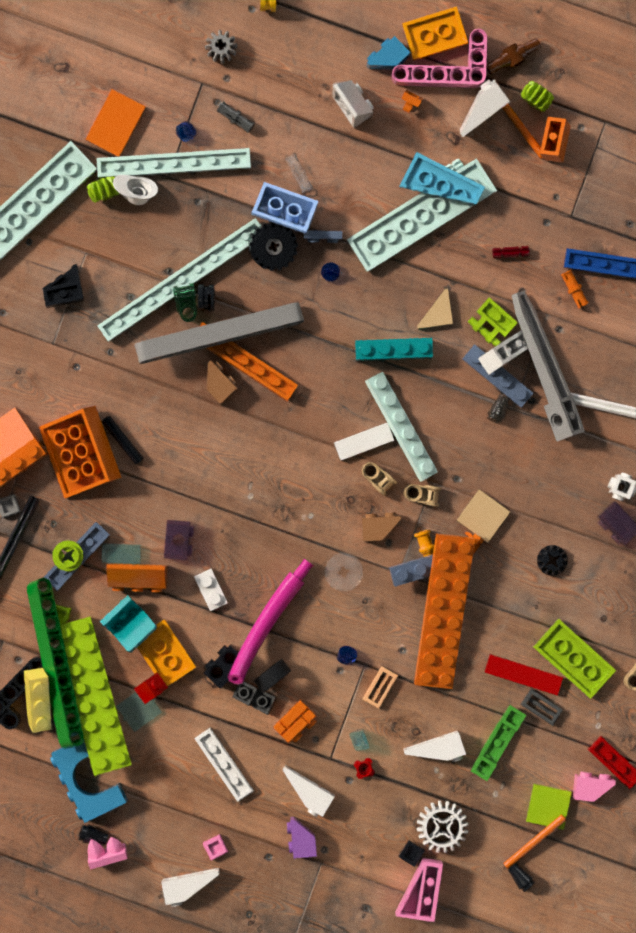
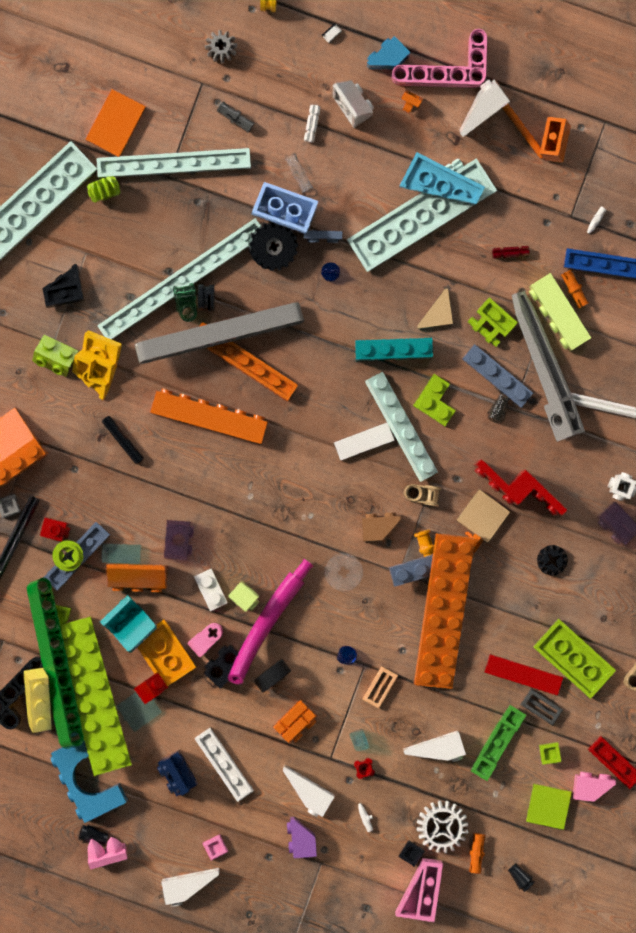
orange slope [39,406,122,499] -> none
white piece [113,175,158,205] -> none
clear blue tile [176,121,196,142] -> none
medium nougat slope [207,360,238,405] -> none
dark grey slope [232,681,277,715] -> none
tan piece [361,462,397,497] -> none
light orange plate [402,6,468,61] -> none
white slope [478,330,528,374] -> none
reddish brown pin [486,37,541,75] -> none
orange piece [503,814,566,869] -> none
lime gear [521,81,554,112] -> none
none -> lime bracket [32,335,78,377]
none -> red brick [40,517,71,542]
none -> yellow slope [72,330,122,400]
none -> orange brick [150,388,268,445]
none -> dark blue brick [157,750,198,797]
none -> bright pink piece [187,623,223,658]
none -> yellowish green brick [228,581,260,612]
none -> white axle [304,105,320,143]
none -> white piece [322,23,342,43]
none -> white helmet [358,803,373,832]
none -> lime plate [413,374,456,427]
none -> orange pin [469,833,486,874]
none -> red bracket [474,459,567,516]
none -> yellowish green brick [529,273,591,351]
none -> lime tile [539,742,561,765]
none -> white helmet [587,207,607,234]

